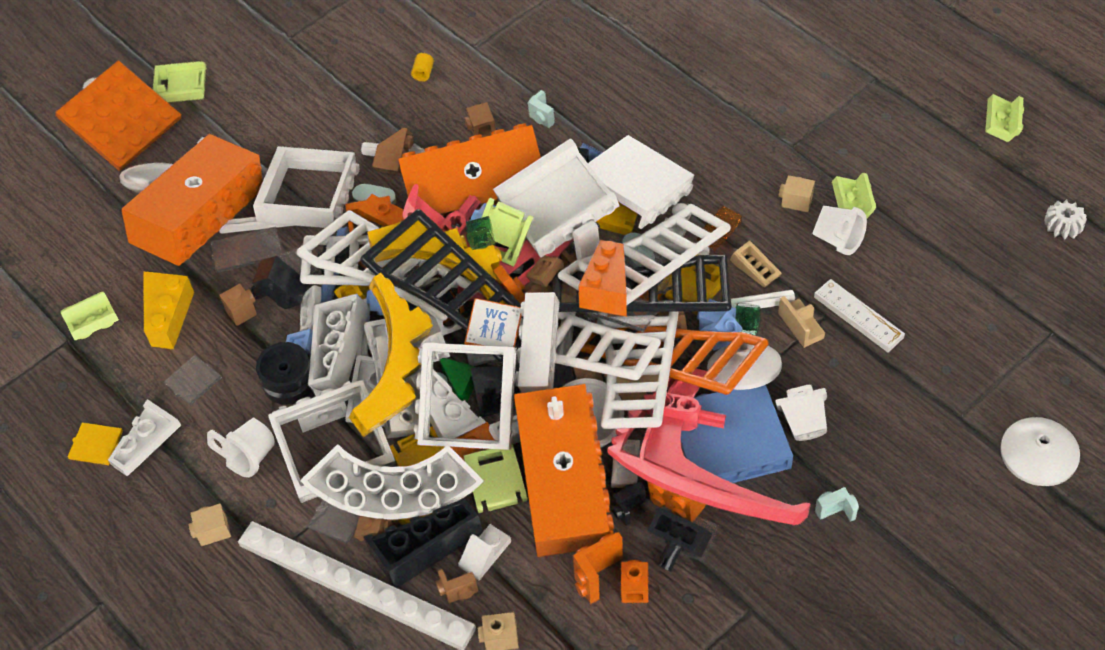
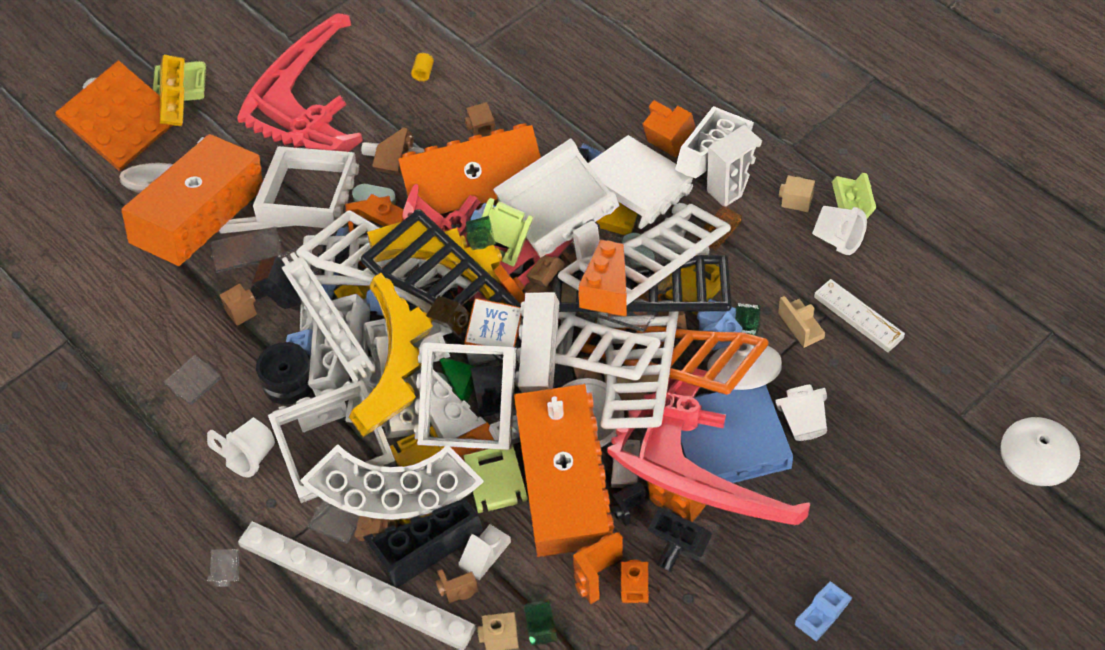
yellowish green bracket [61,291,118,340] -> none
yellow piece [67,423,123,465] -> none
white wing [108,399,181,476] -> none
yellow wedge [143,271,194,349] -> none
tan brick [189,503,231,546] -> none
light aqua bracket [528,90,555,128] -> none
tan slope [730,240,782,288] -> none
white axle [731,290,795,312] -> none
light aqua bracket [815,487,859,521] -> none
yellowish green bracket [985,94,1024,142] -> none
white gear [1044,199,1087,240] -> none
none -> yellow slope [160,55,185,127]
none -> clear bracket [207,549,239,587]
none -> coral piece [237,13,363,152]
none -> white hinge [281,252,376,383]
none -> dark brown bracket [426,296,471,335]
none -> clear green bracket [524,600,557,646]
none -> orange plate [642,100,696,158]
none -> white wedge [675,106,754,178]
none -> white wedge [707,125,762,208]
none -> light blue slope [795,582,852,641]

